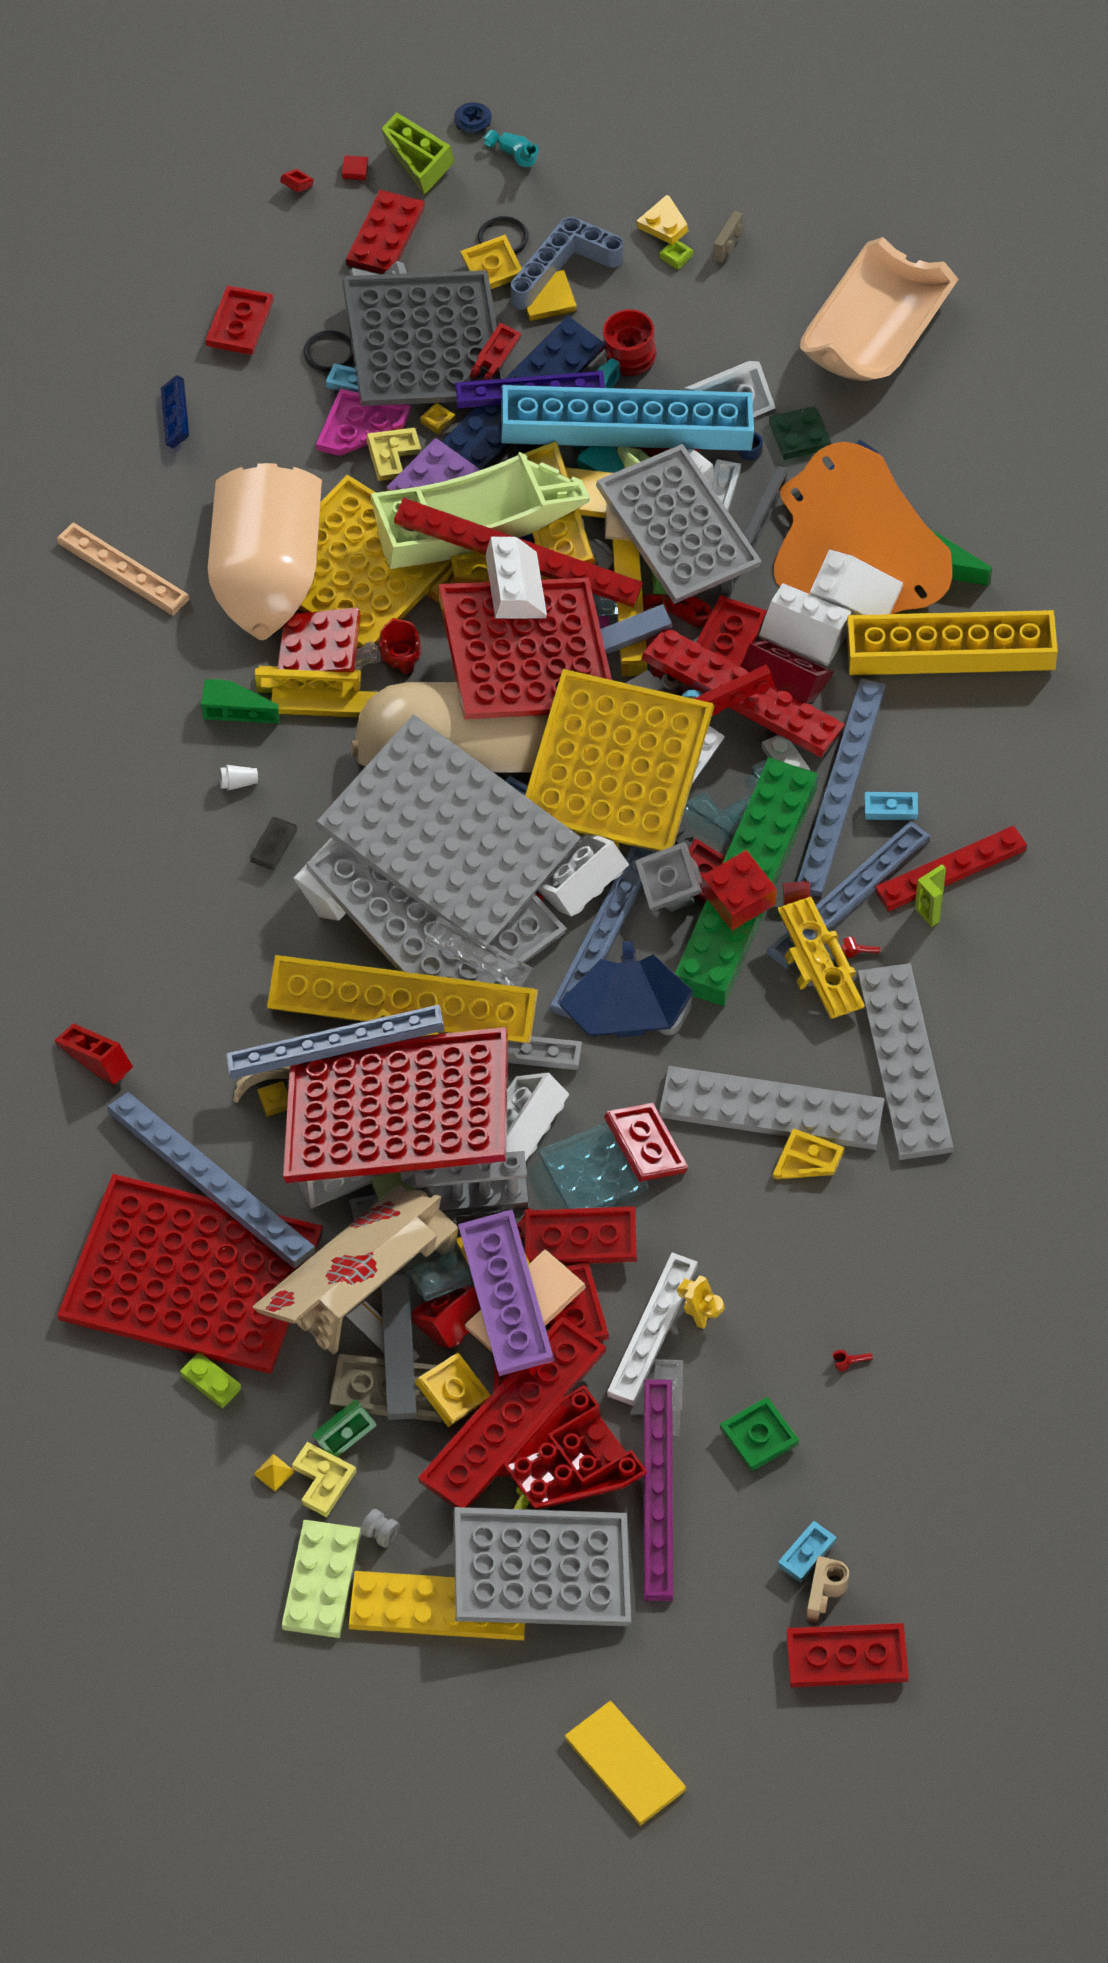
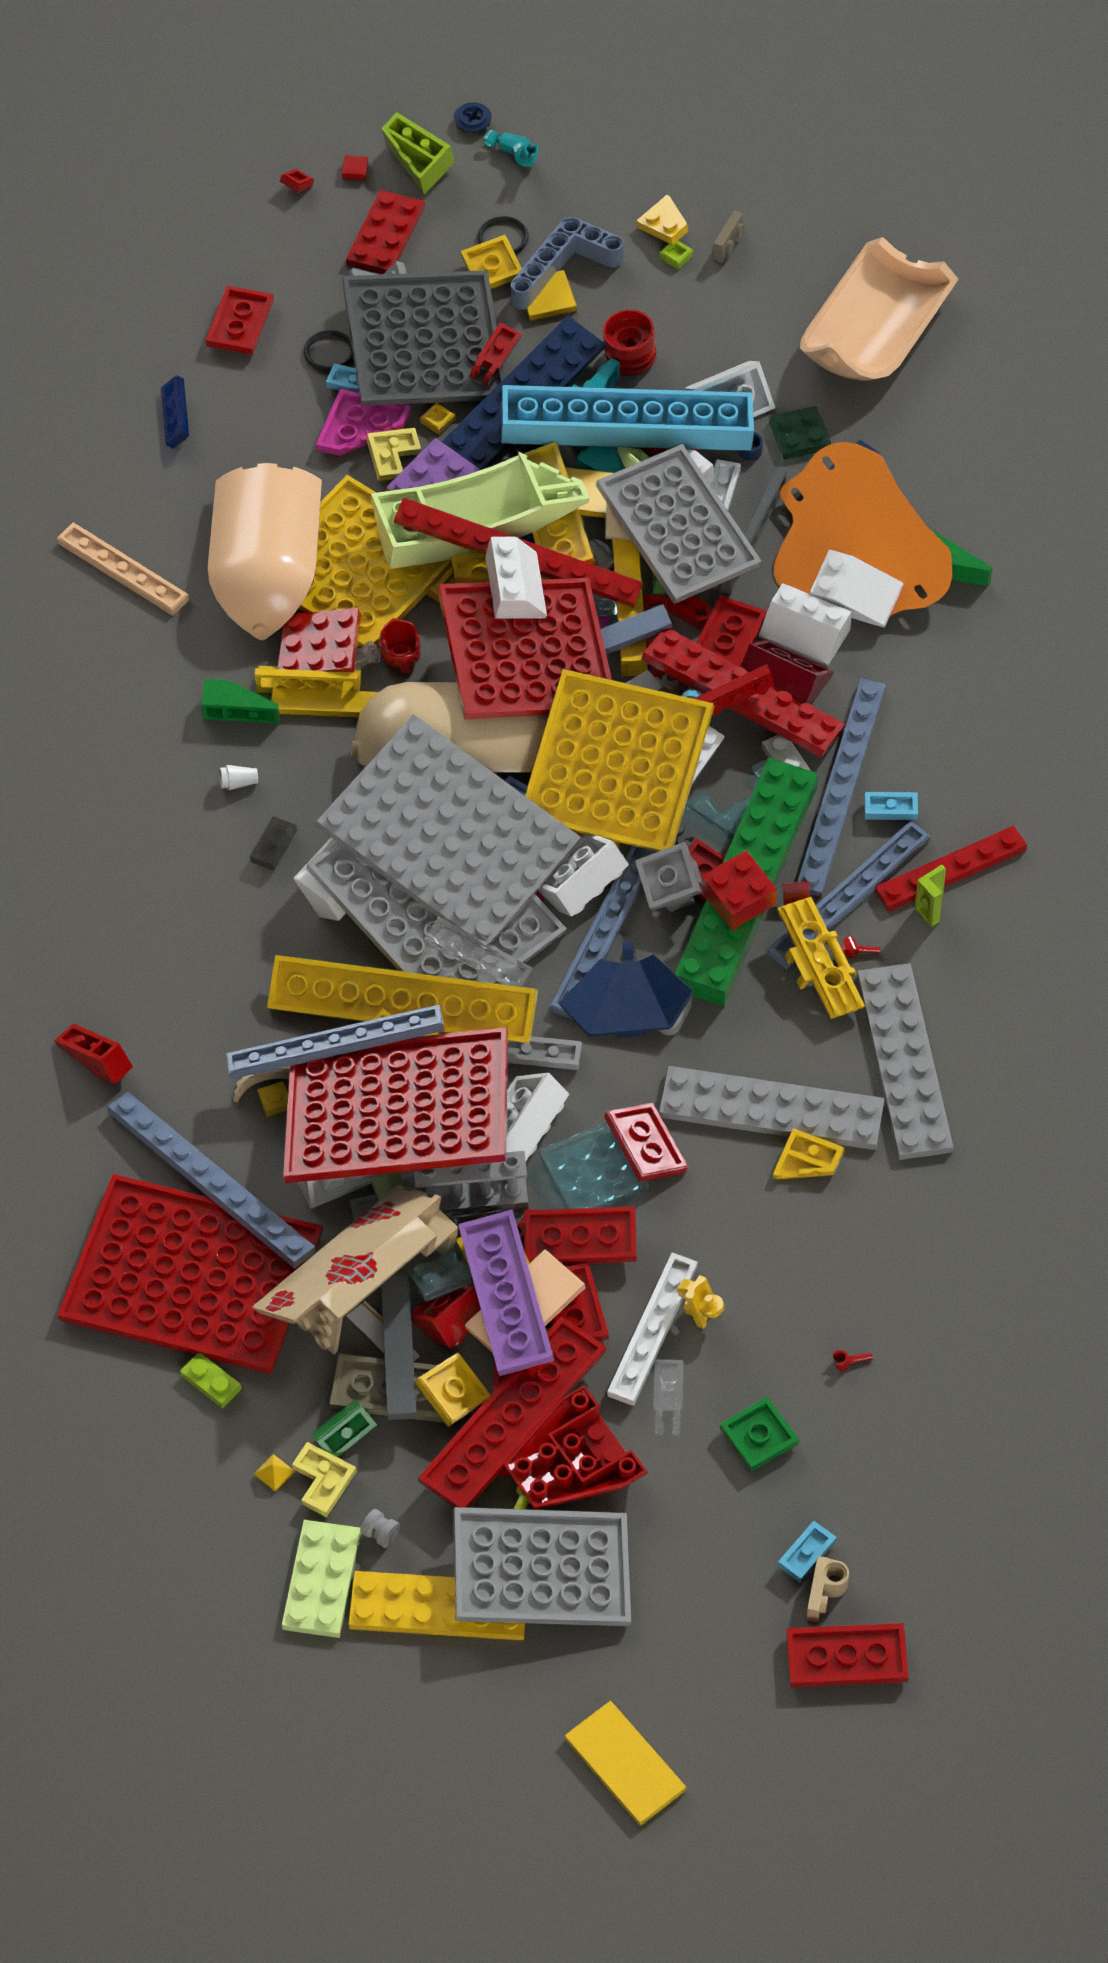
dark purple tile [455,371,605,408] -> none
magenta tile [644,1379,673,1601] -> none
yellow brick [847,610,1058,675] -> none

